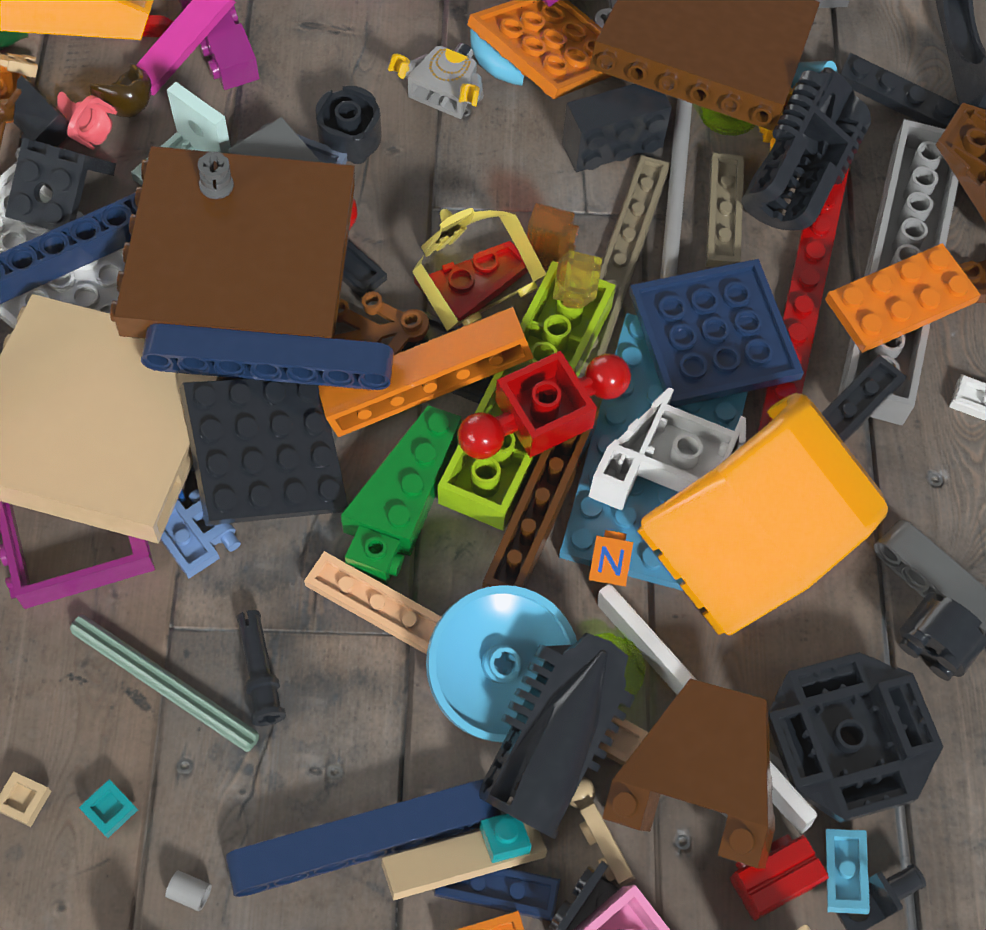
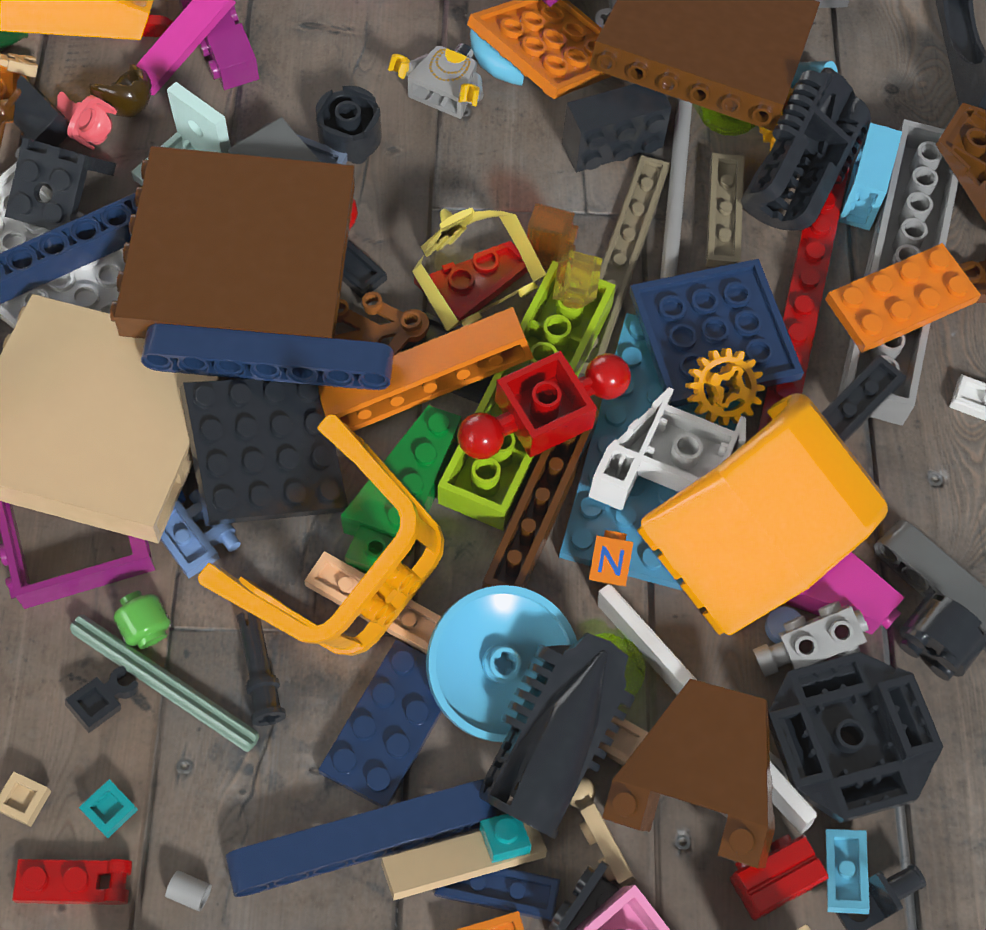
dark grey bush [198,152,234,199] -> none
black plate [840,52,960,129] -> none
none -> red plate [12,859,132,905]
none -> black plate [65,666,139,733]
none -> bright green head [114,591,171,650]
none -> light orange windscreen [198,414,444,656]
none -> dark blue plate [318,640,442,808]
none -> light orange gear [685,348,765,426]
none -> light grey brick [753,601,869,677]
none -> medium blue tile [765,606,801,644]
none -> dark pink slope [785,552,905,635]
none -> medium azure window [838,123,902,231]

